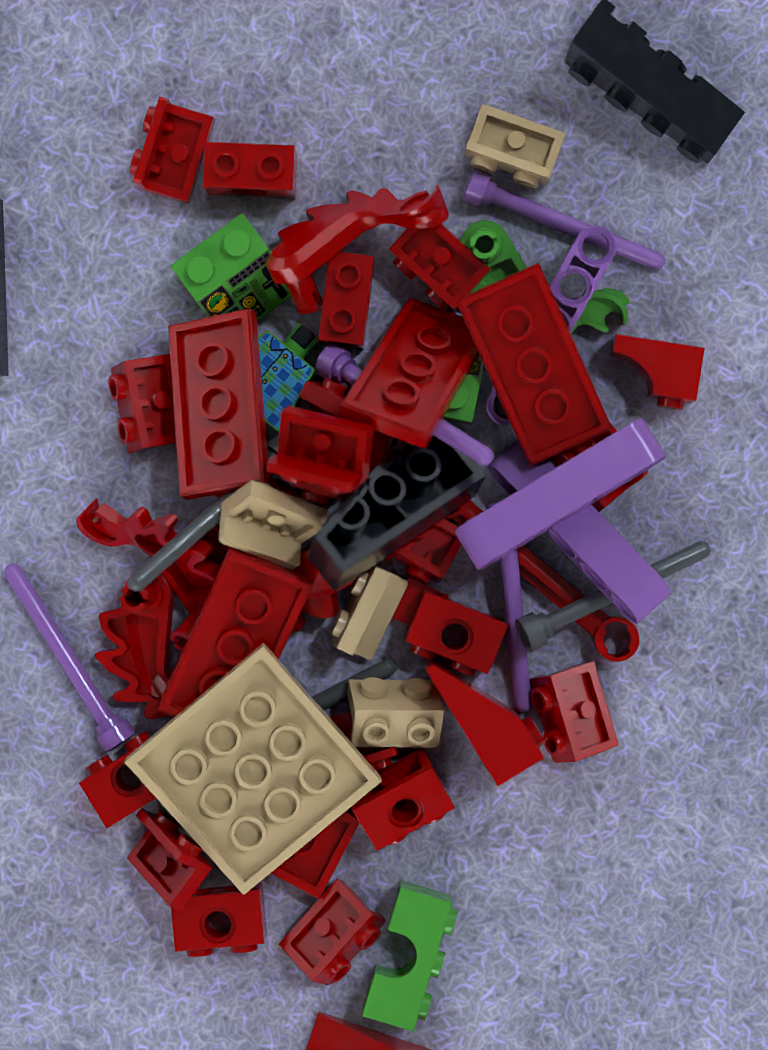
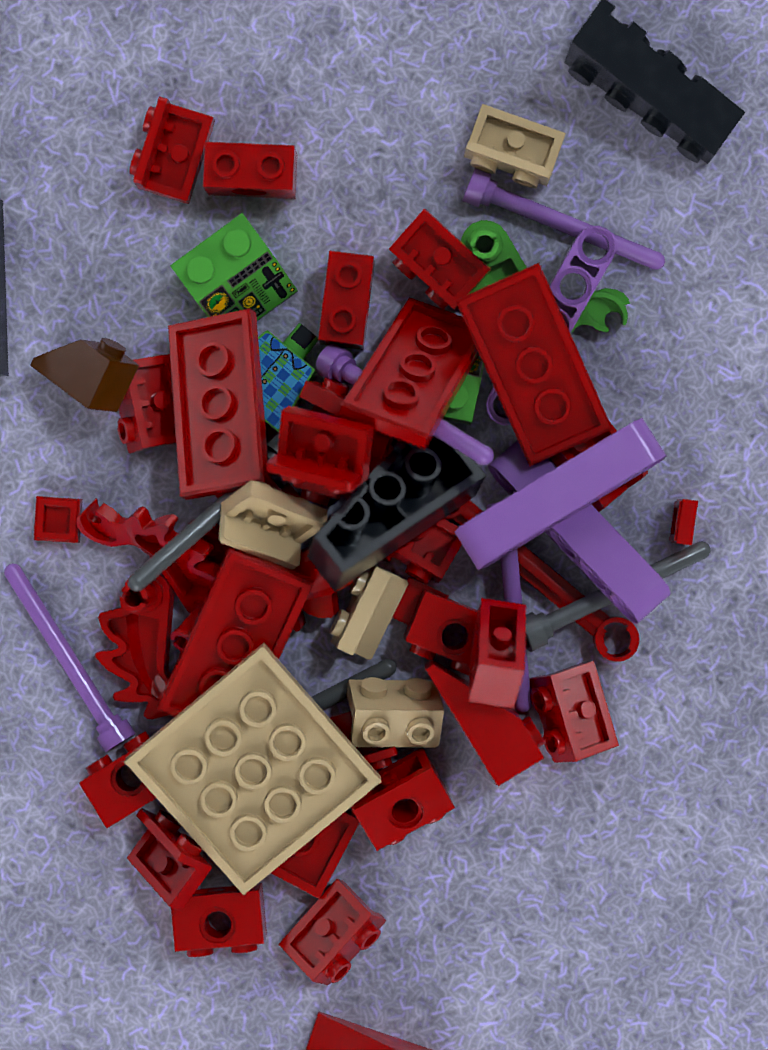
red animal [266,184,449,315] -> none
bright green arch [362,880,458,1032] -> none
red arch [609,334,705,410] -> none
none -> reddish brown slope [30,338,139,412]
none -> red tile [34,496,83,543]
none -> red brick [468,598,526,708]
none -> red tile [669,499,698,545]

